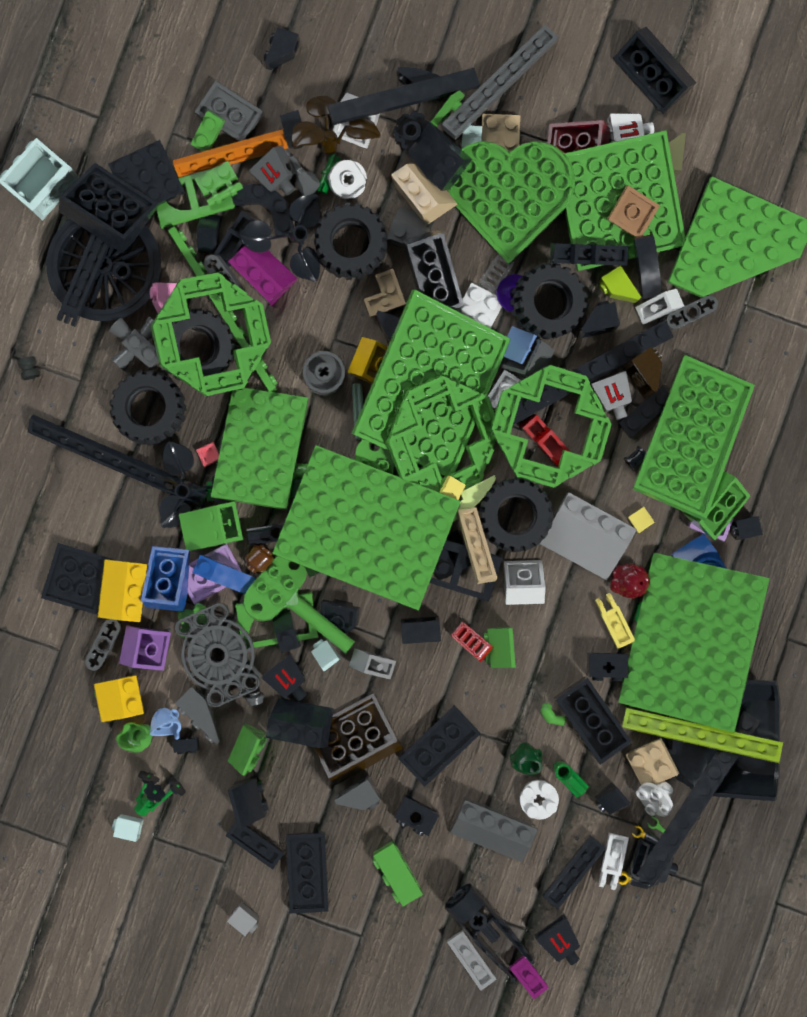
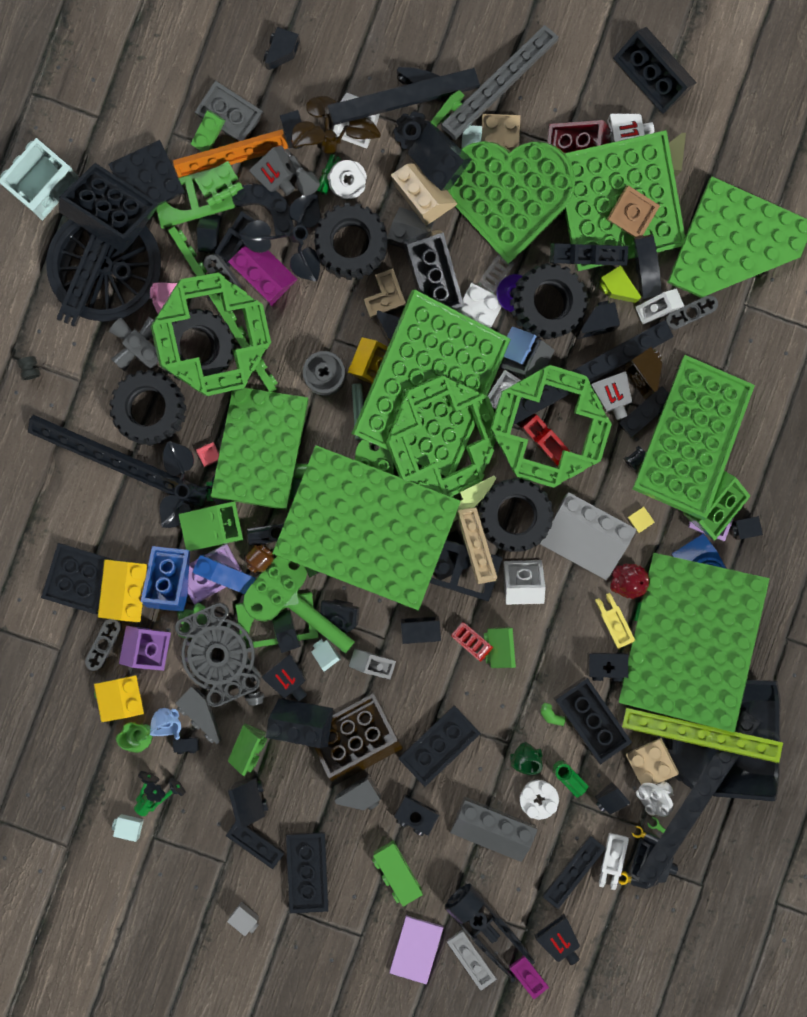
light yellow tile [439,476,466,500] -> none
none -> lavender tile [390,915,443,984]

